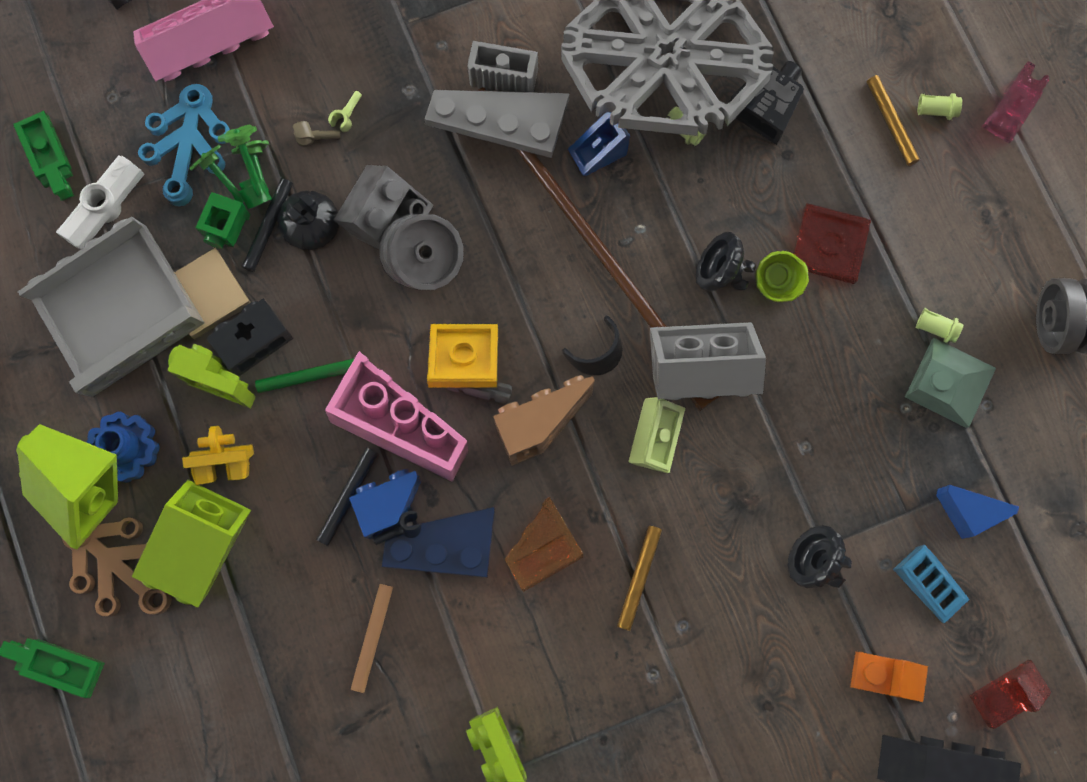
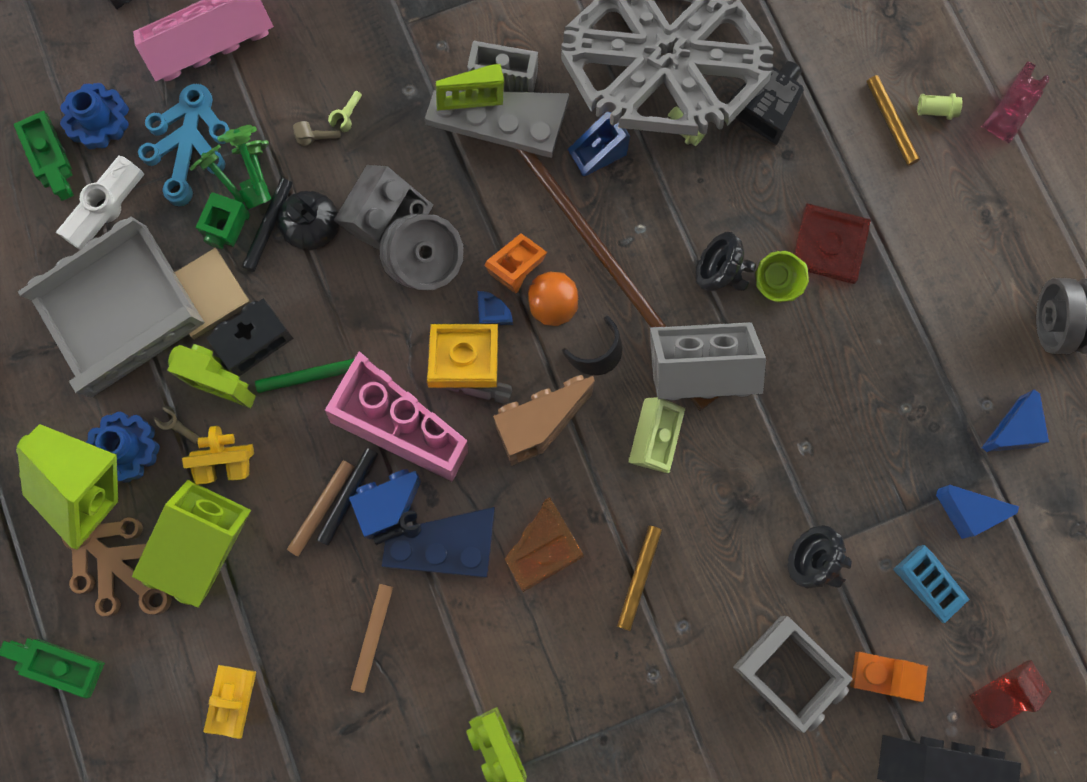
sand green slope [905,338,996,428] -> none
yellowish green pin [915,308,964,343] -> none
none -> blue plant [60,83,129,149]
none -> dark tan hand [154,406,201,444]
none -> yellow hips [203,665,256,739]
none -> medium nougat bar [287,460,355,557]
none -> lime slope [436,64,504,111]
none -> blue tile [477,291,513,325]
none -> orange slope [484,233,547,294]
none -> orange hair [528,271,578,326]
none -> light grey window [733,616,853,733]
none -> blue slope [981,390,1049,452]

